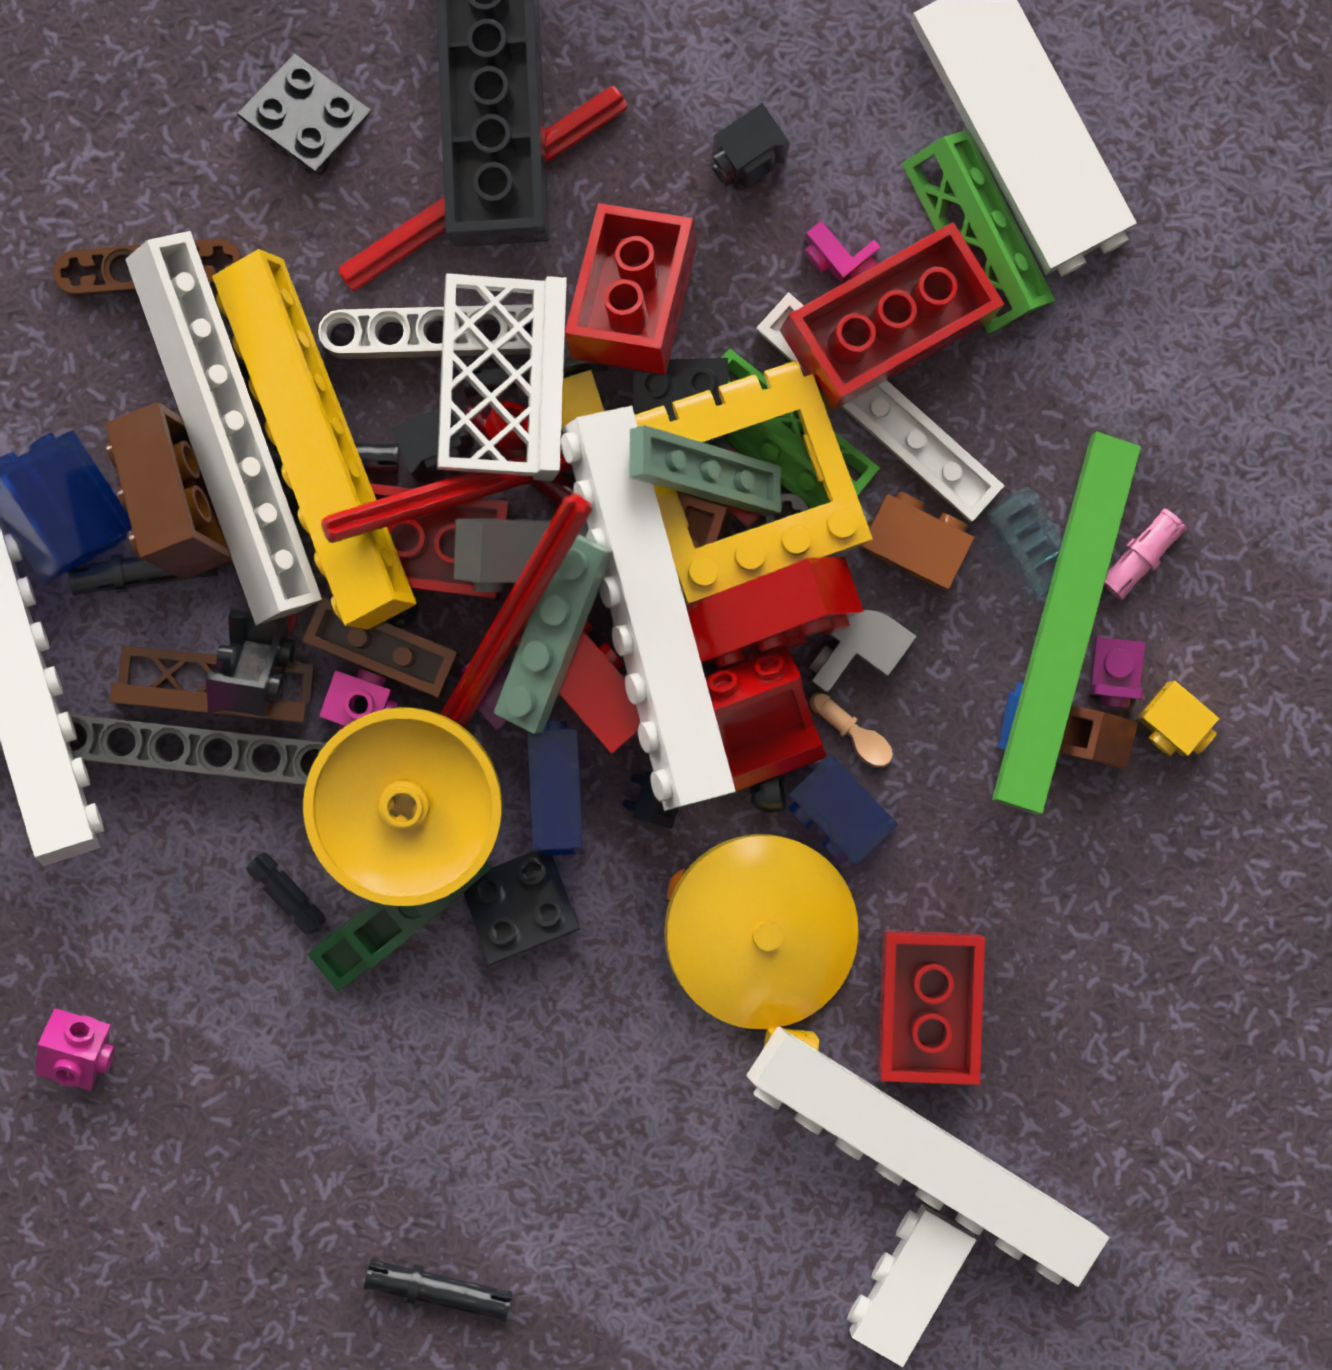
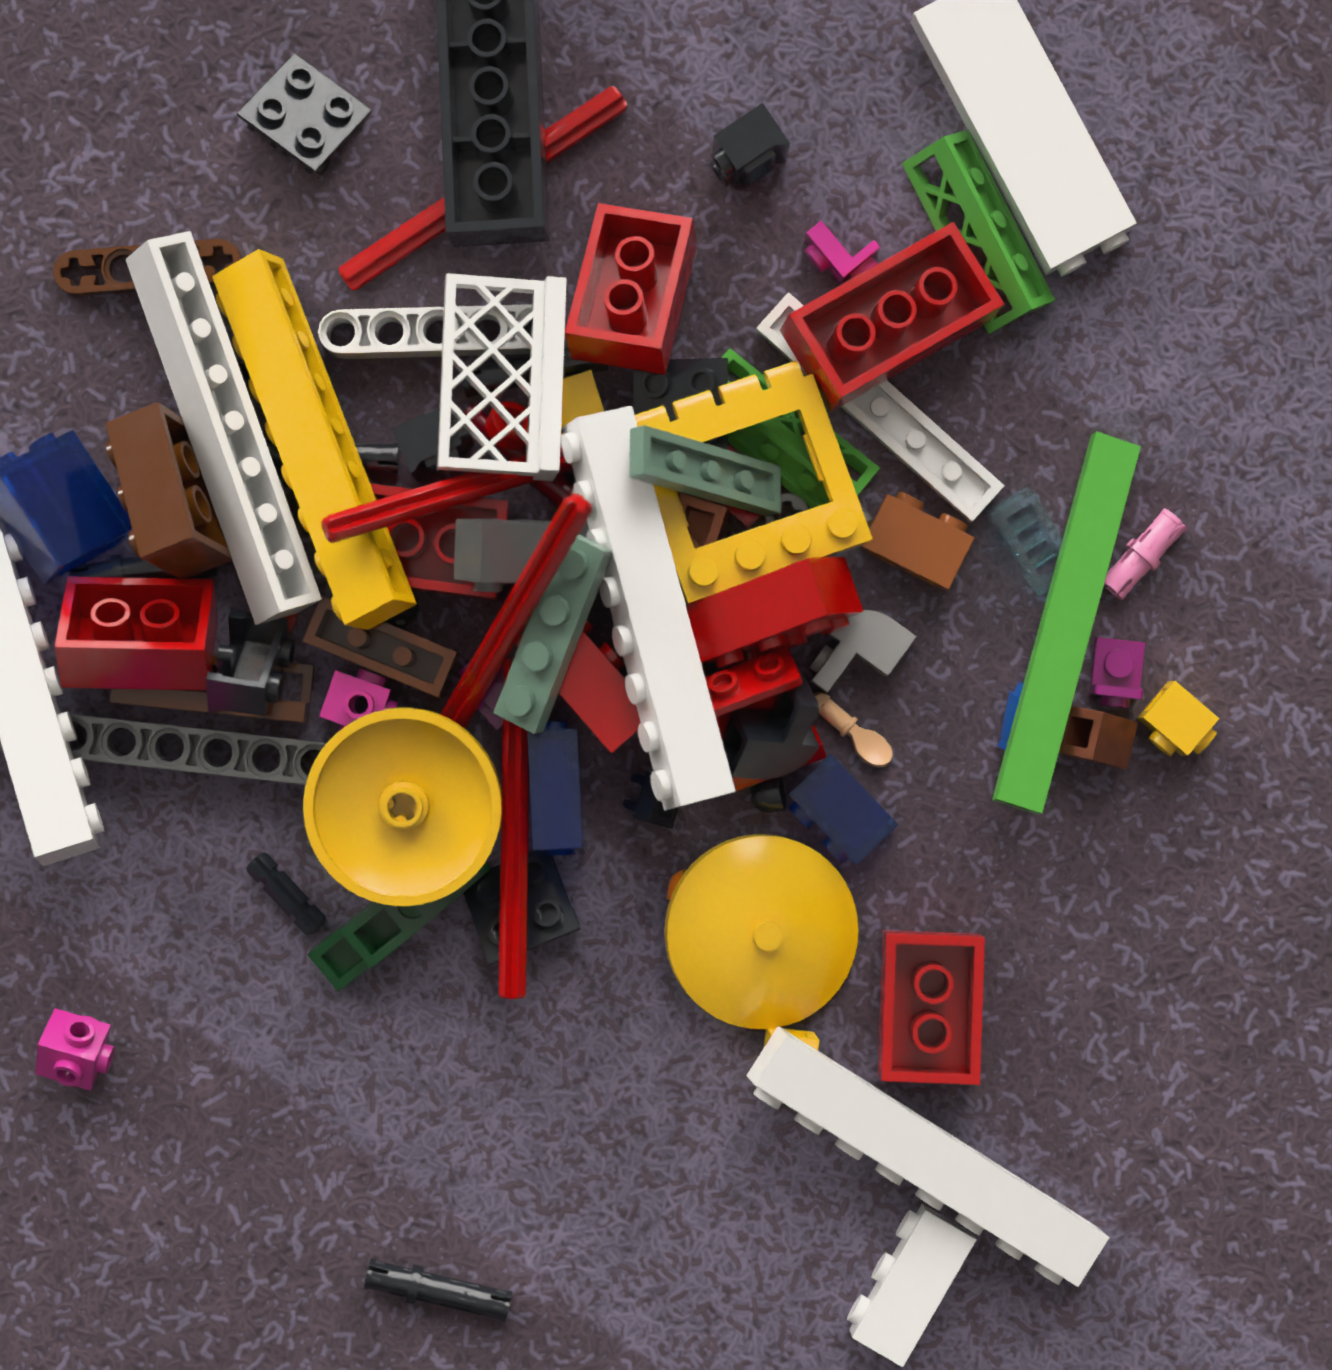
none -> red brick [55,576,218,690]
none -> red axle [498,659,530,999]
none -> black brick [722,675,819,779]

